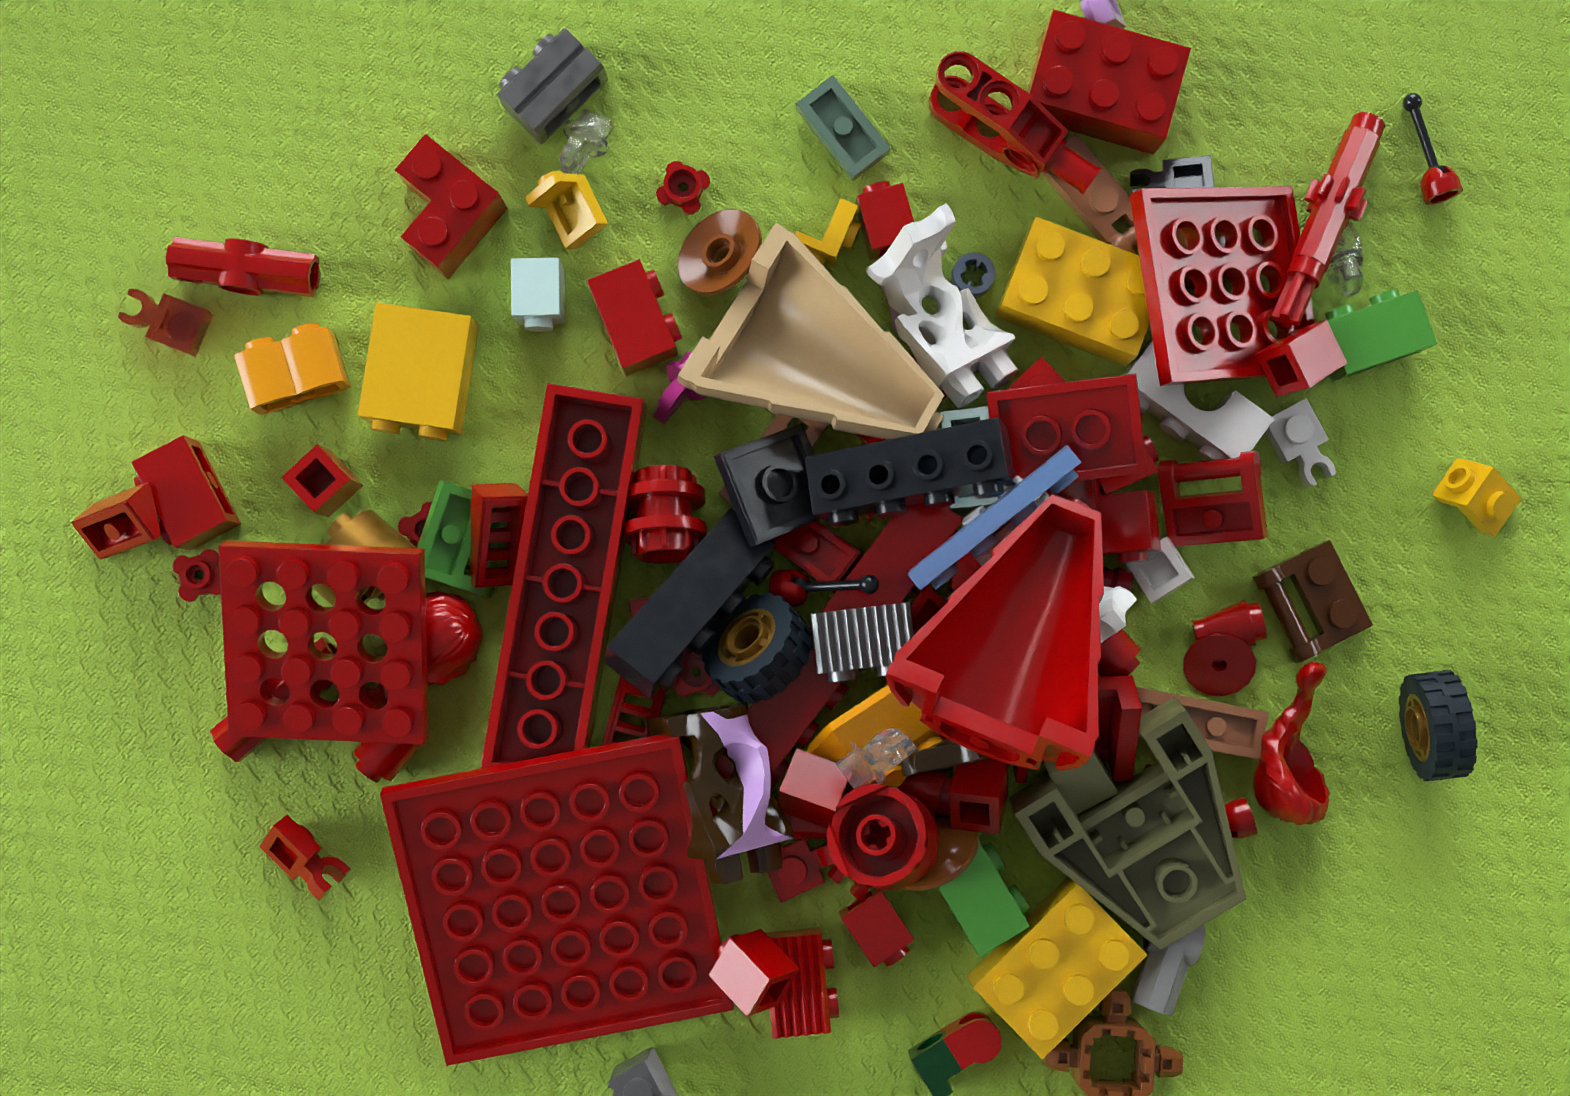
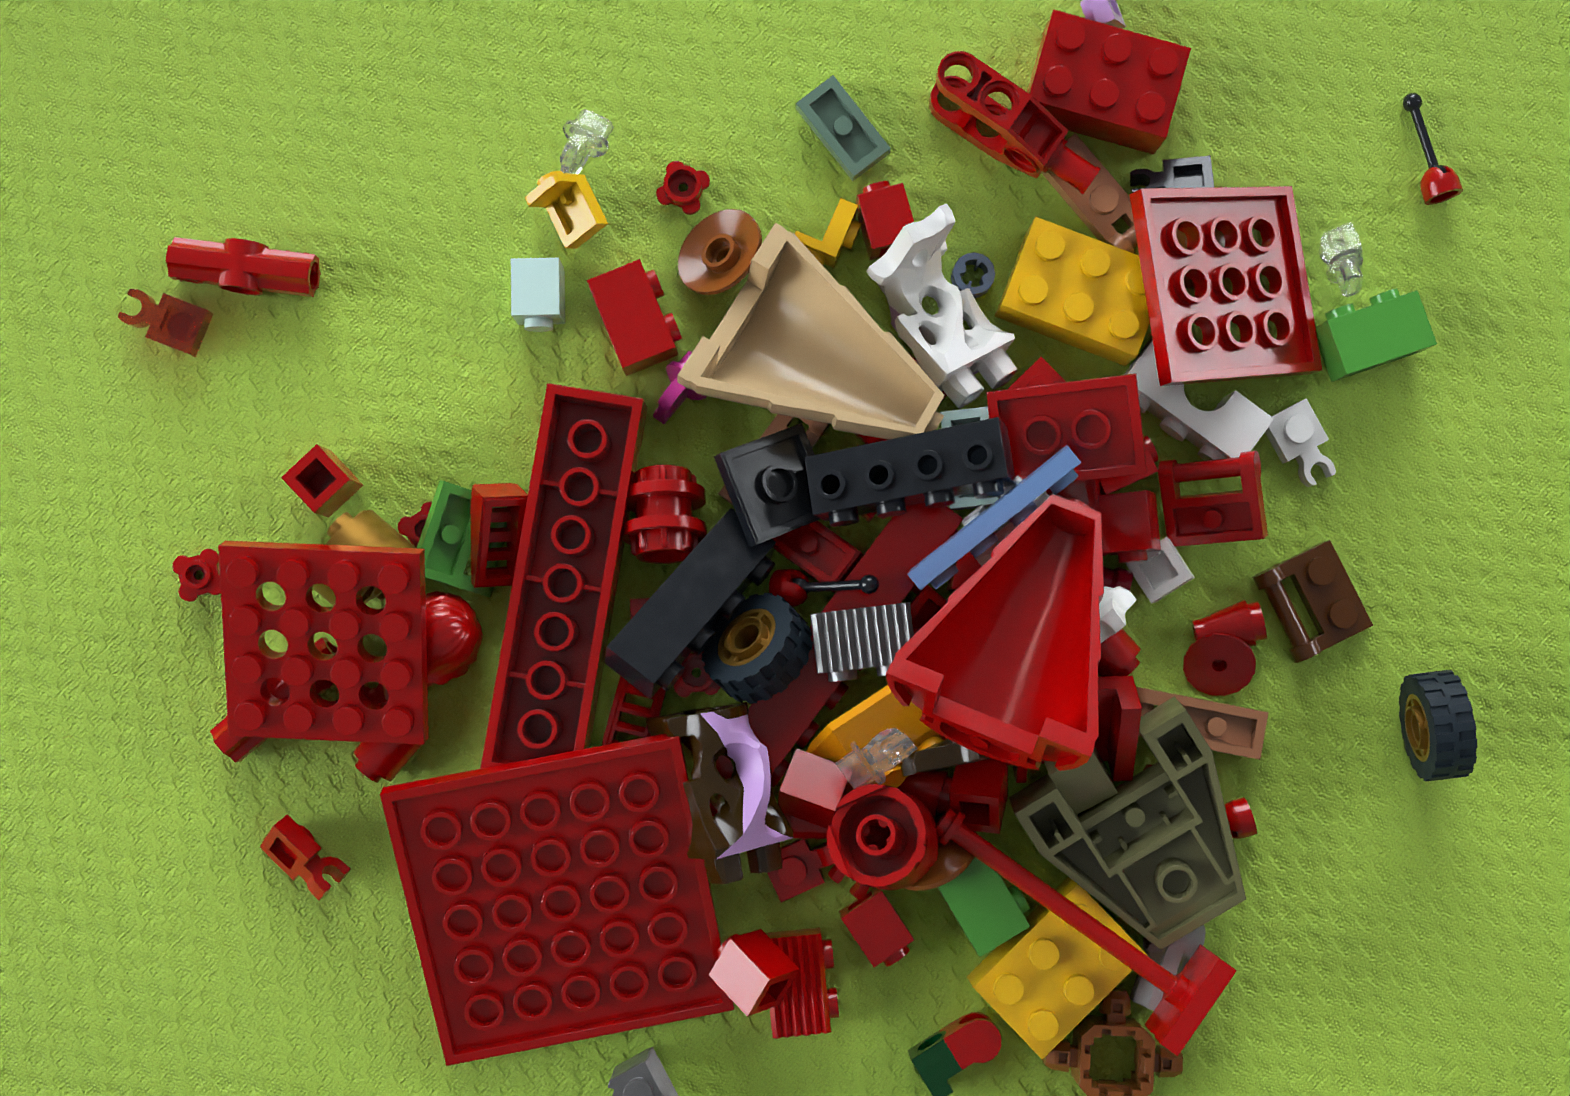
red slope [71,482,161,560] -> none
red brick [131,435,241,551] -> none
light orange brick [234,323,351,415] -> none
yellow brick [358,302,479,441] -> none
red brick [395,134,508,279] -> none
flat silver brick [497,28,608,144] -> none
red hair [1253,661,1330,825] -> none
brick [1255,320,1347,397] -> none
red piece [1271,112,1385,329] -> none
yellow bracket [1433,458,1522,537] -> none
none -> red tile [936,808,1237,1056]

